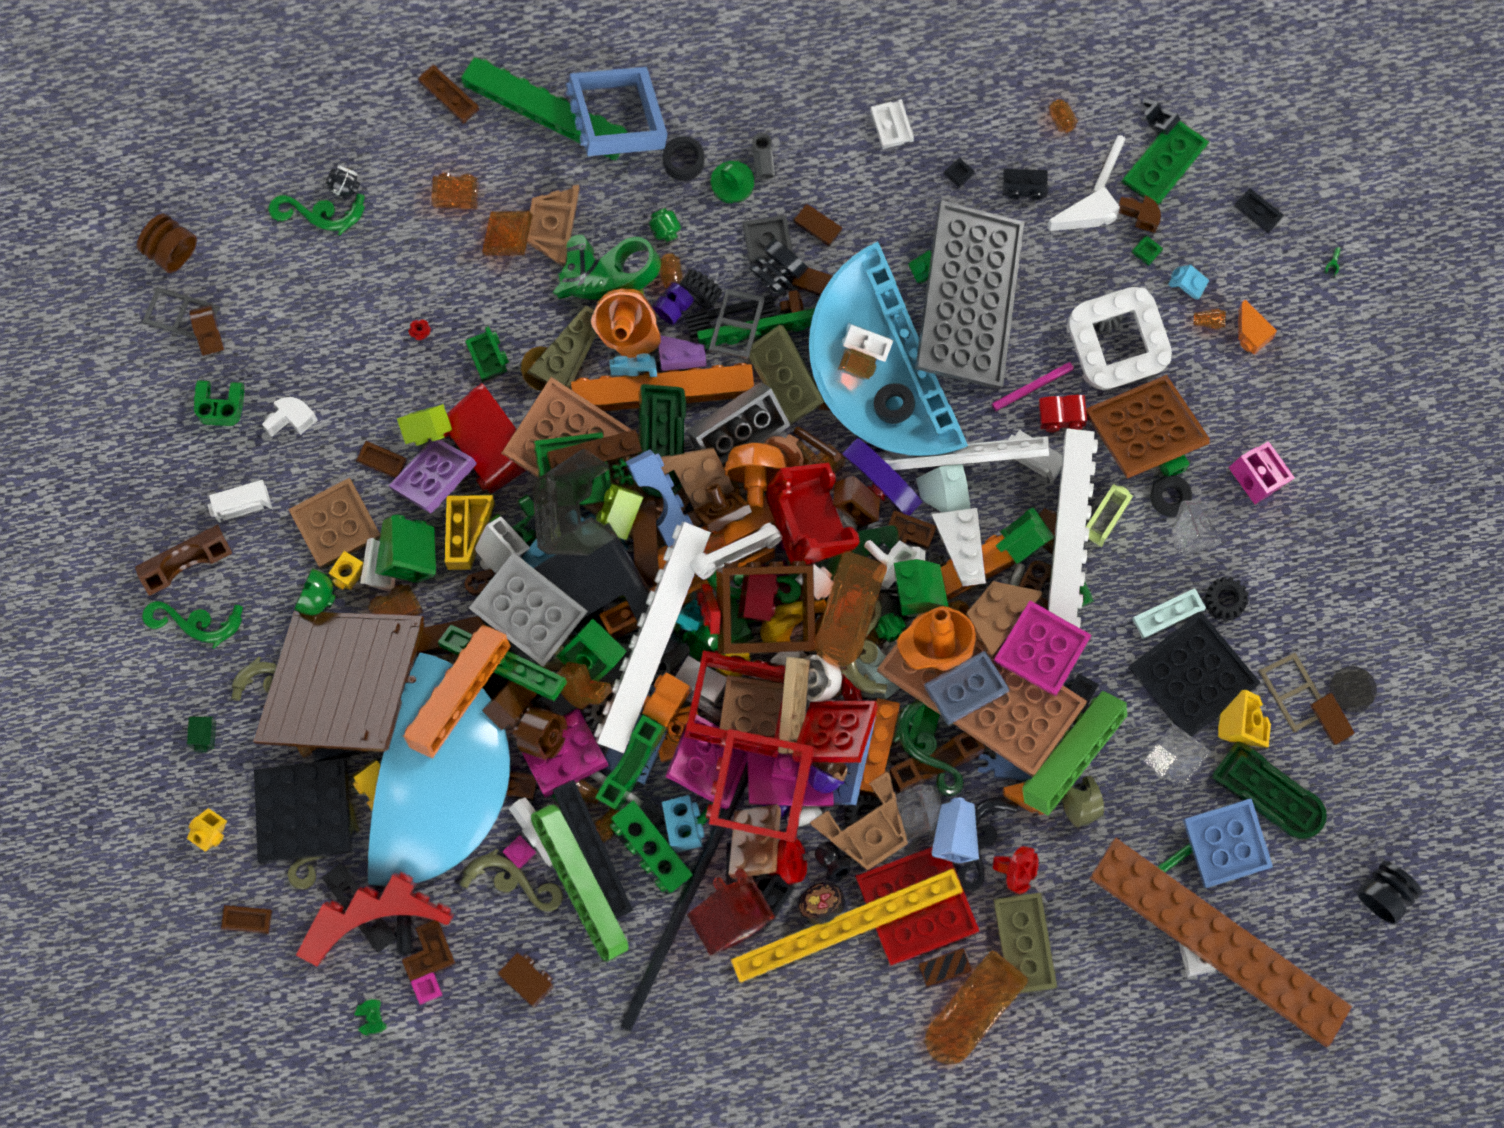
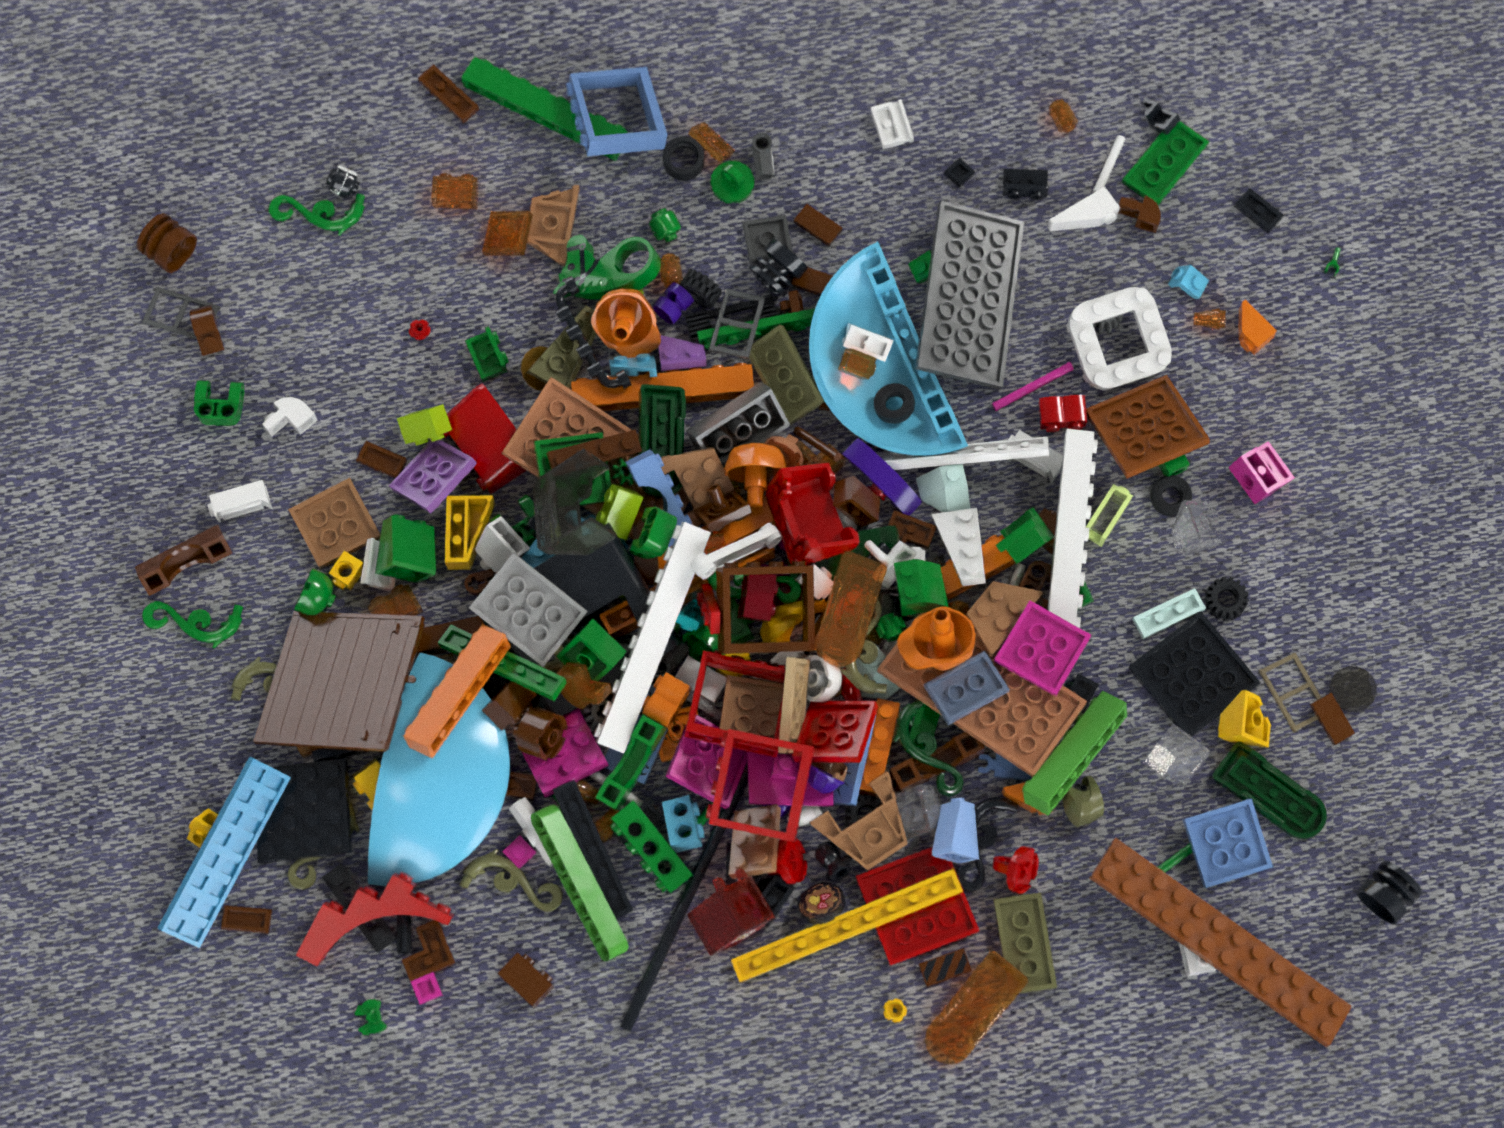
dark green brick [187,716,216,753] -> none
green tile [1132,235,1164,266] -> none
none -> plate [158,756,291,948]
none -> black bar [555,276,632,389]
none -> green piece [629,507,677,559]
none -> clear orange plate [688,122,735,162]
none -> yellow plate [883,998,907,1023]

